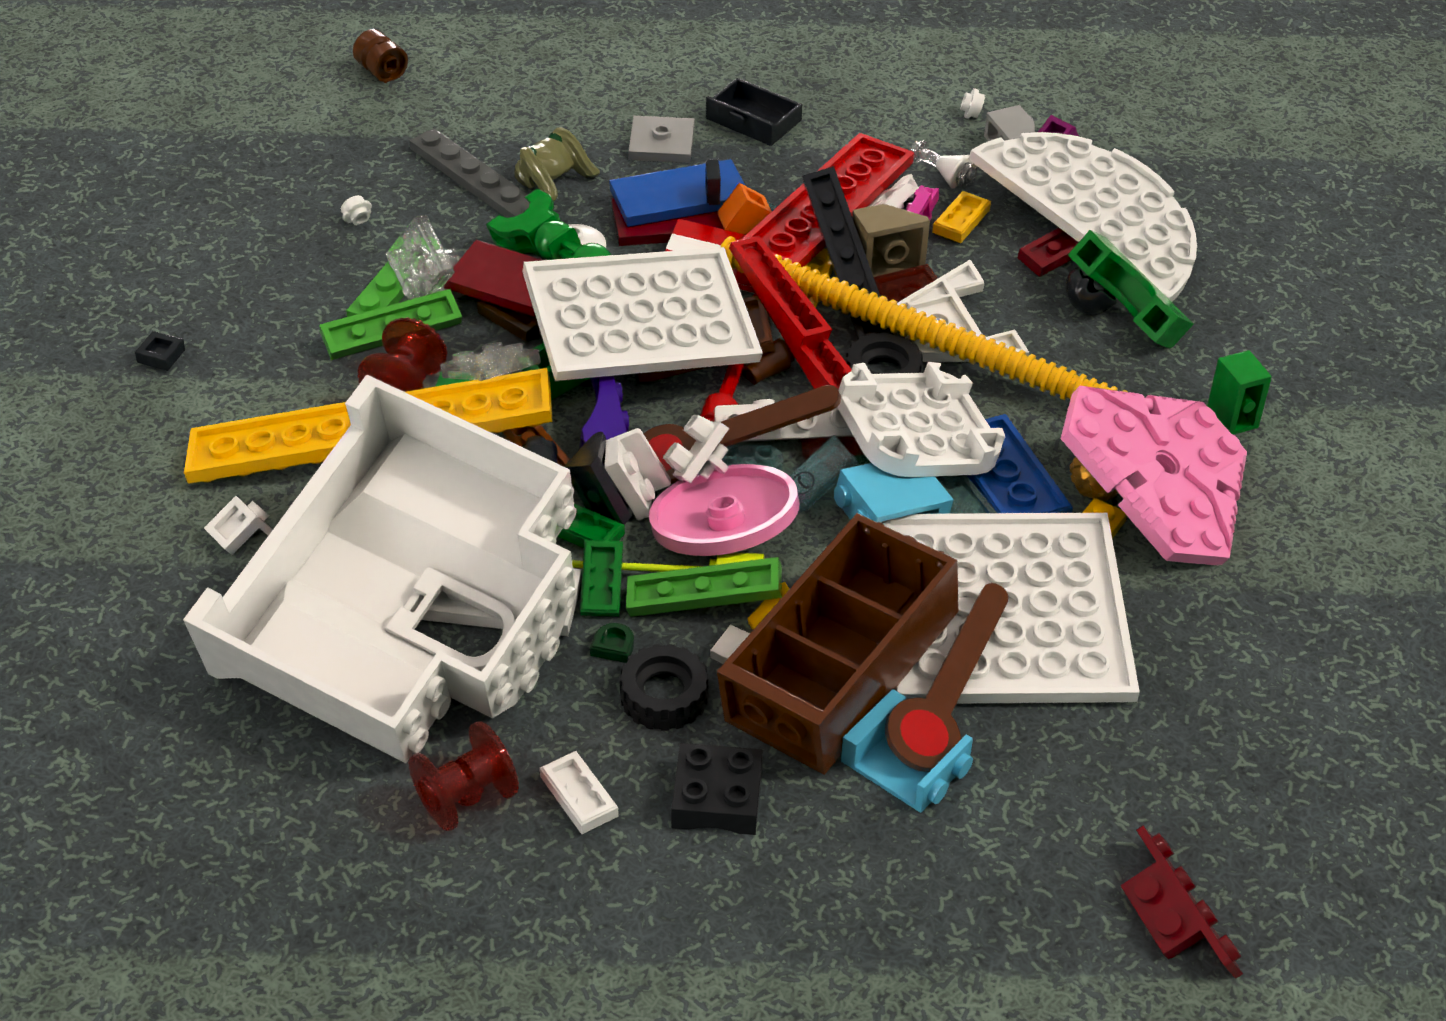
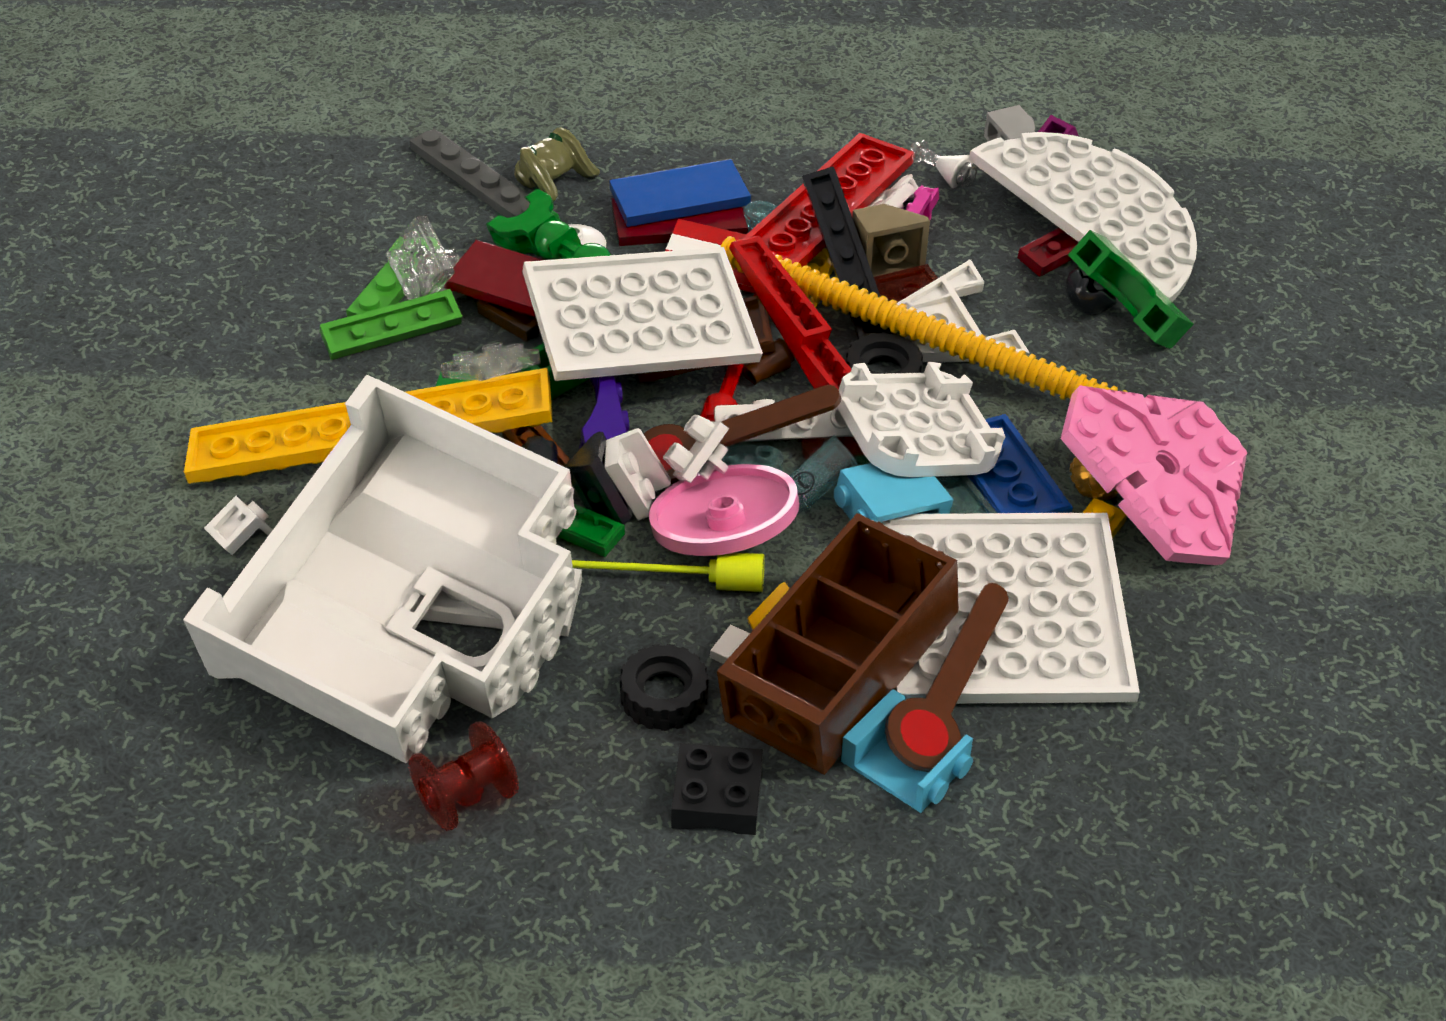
black plate [135,331,185,371] -> none
white plate [341,196,372,225] -> none
reddish brown wheel [353,29,408,83] -> none
clear red hose [357,317,448,392] -> none
white plate [540,751,618,834] -> none
green plate [580,540,623,617] -> none
dark green tile [590,623,634,663] -> none
bright green plate [626,557,782,617] -> none
light grey plate [628,116,695,163] -> none
black tile [705,159,721,205] -> none
black container [706,78,803,146] -> none
orange panel [717,183,772,234] -> none
yellow plate [932,191,991,243] -> none
white plate [960,88,985,119] -> none
dark red bracket [1120,825,1243,979] -> none
green brick [1207,350,1272,435] -> none

